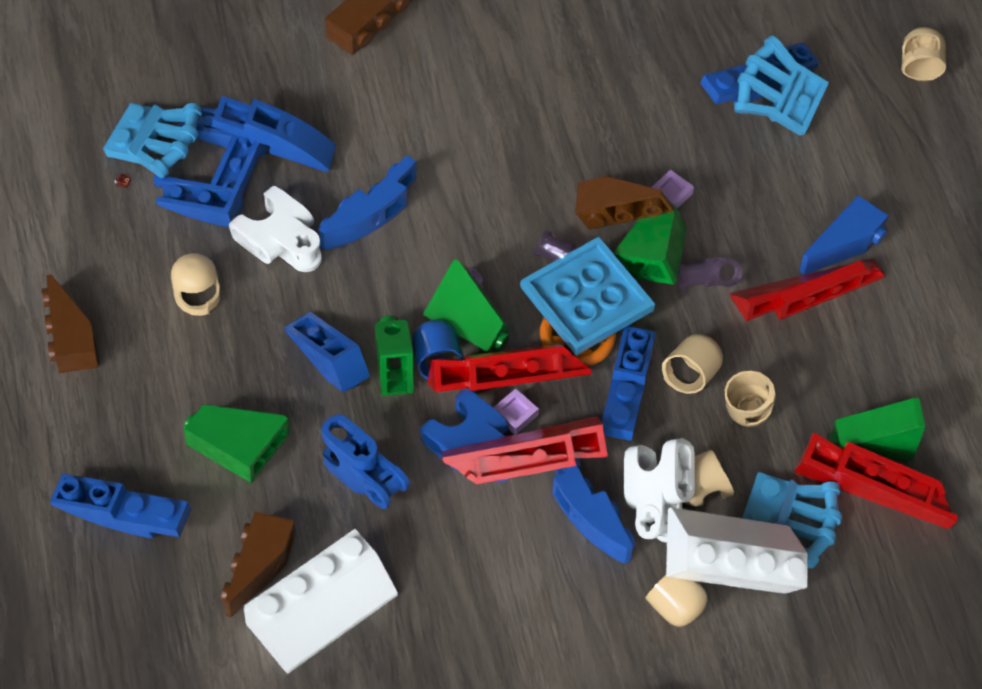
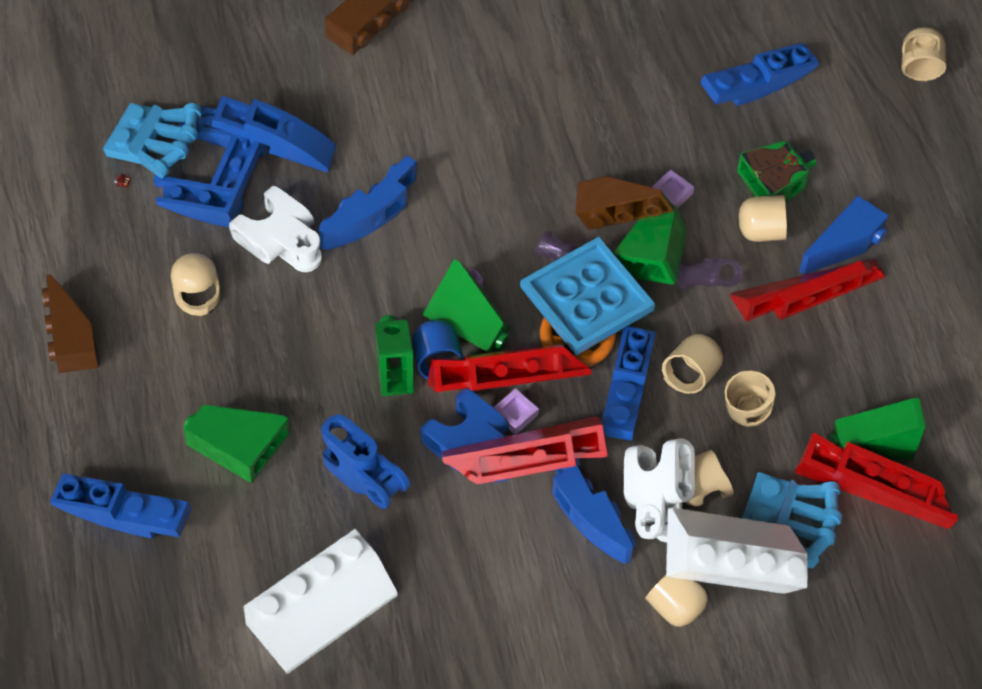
reddish brown slope [221,512,295,617] -> none
blue slope [284,312,370,393] -> none
dark azure plate [734,35,829,136] -> none
none -> torso [737,141,816,202]
none -> tan helmet [739,195,787,242]

